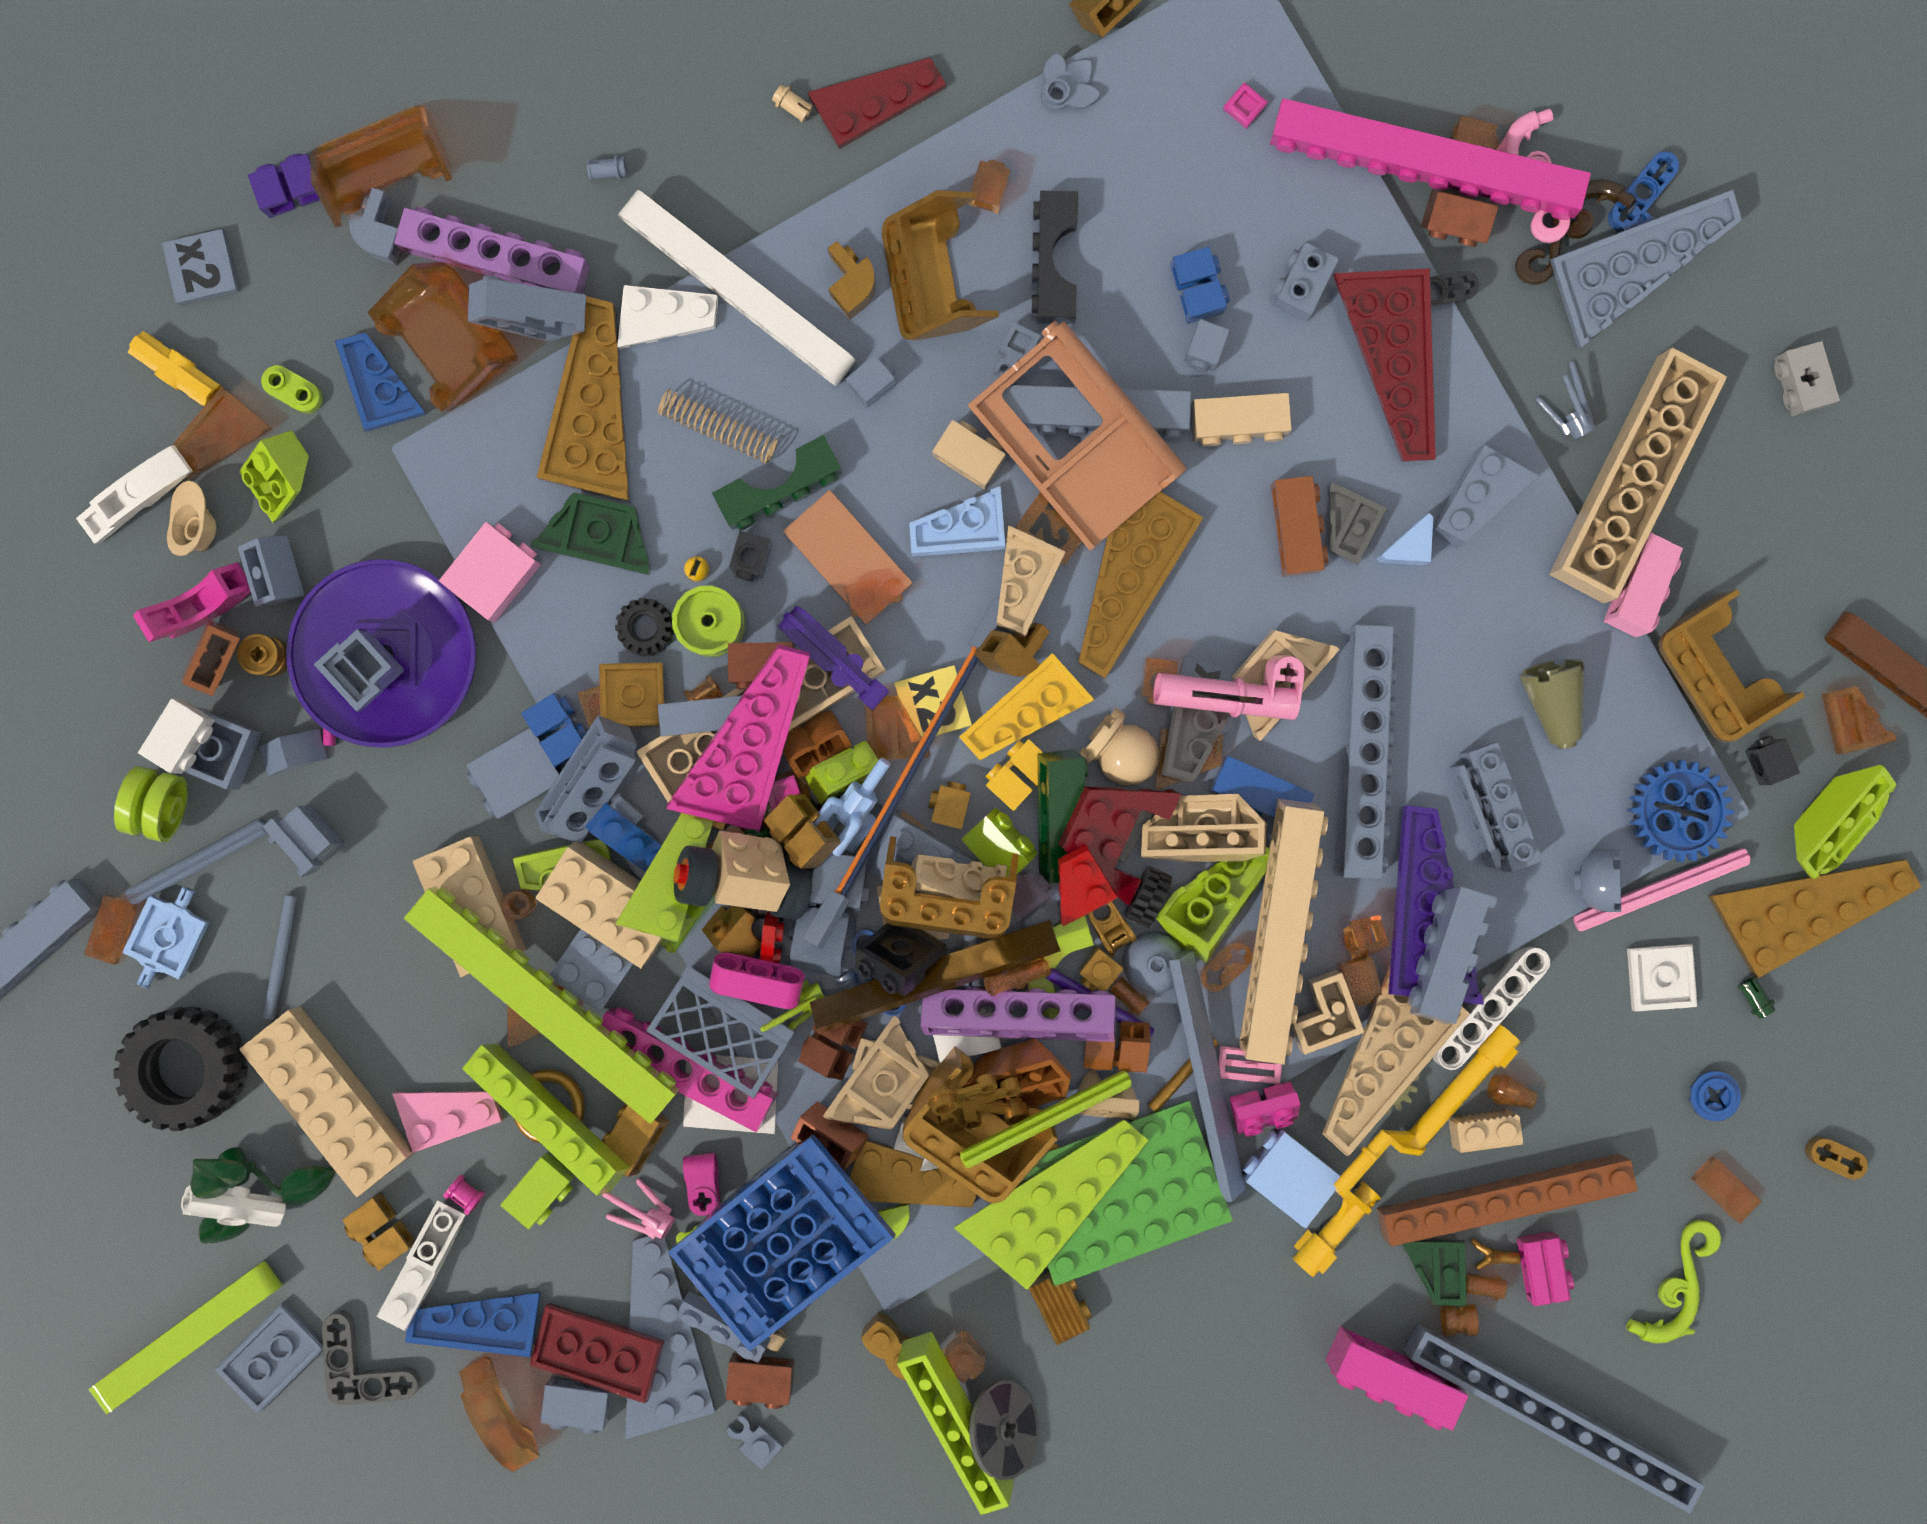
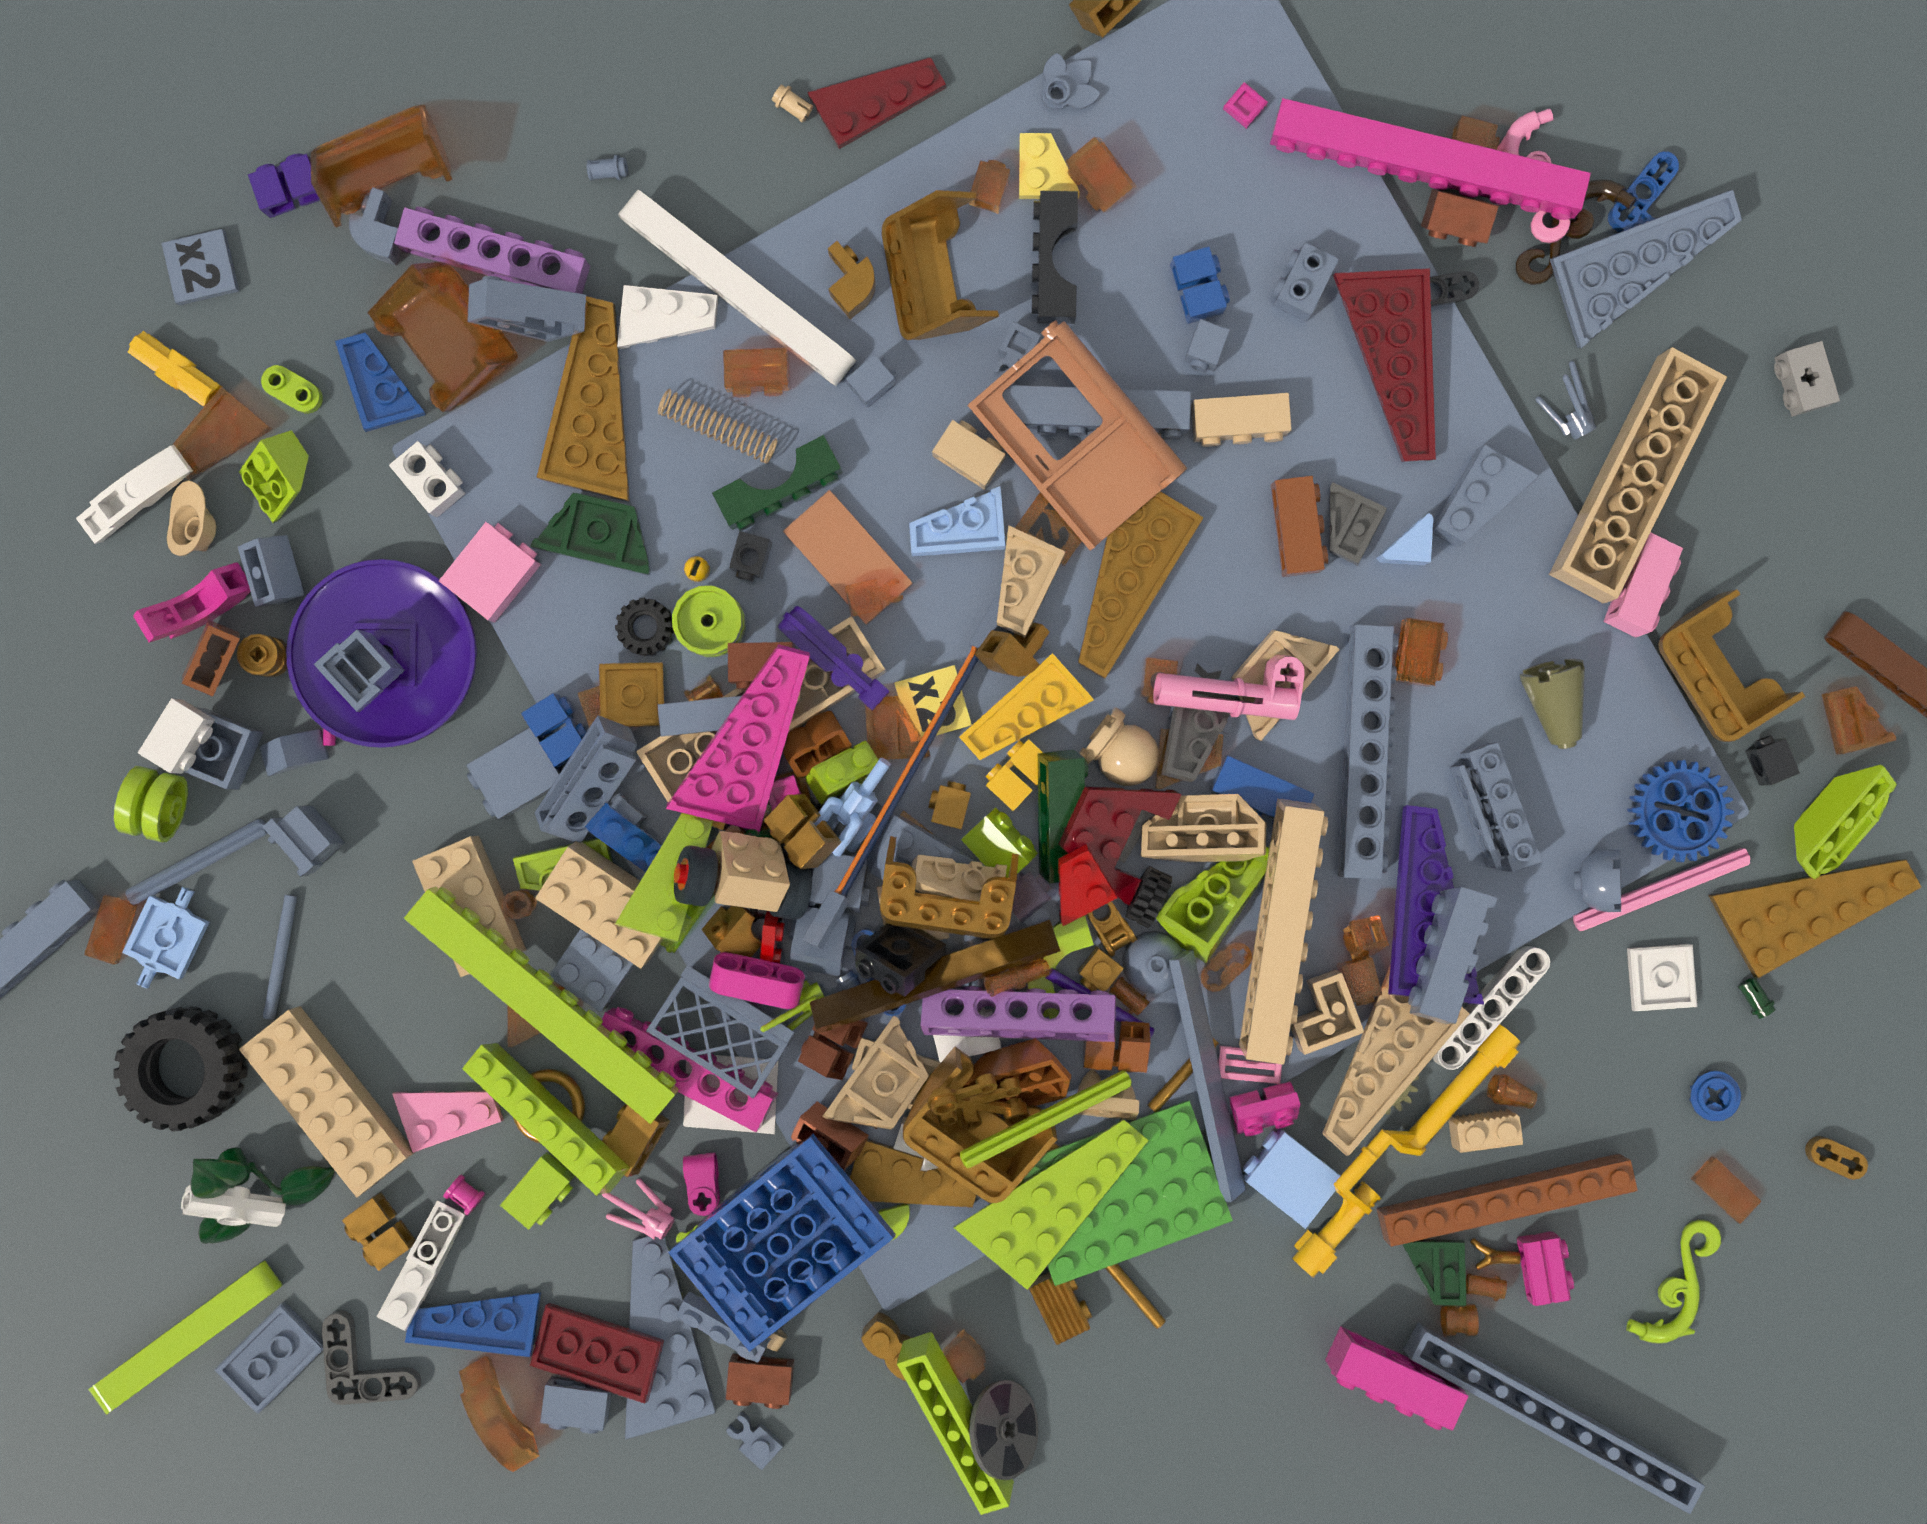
none -> white brick [389,441,466,517]
none -> clear orange brick [723,348,790,397]
none -> light yellow wing [1019,133,1080,199]
none -> clear orange brick [1065,137,1138,212]
none -> pearl gold bar [1105,1264,1166,1329]
none -> clear orange brick [1394,618,1448,687]

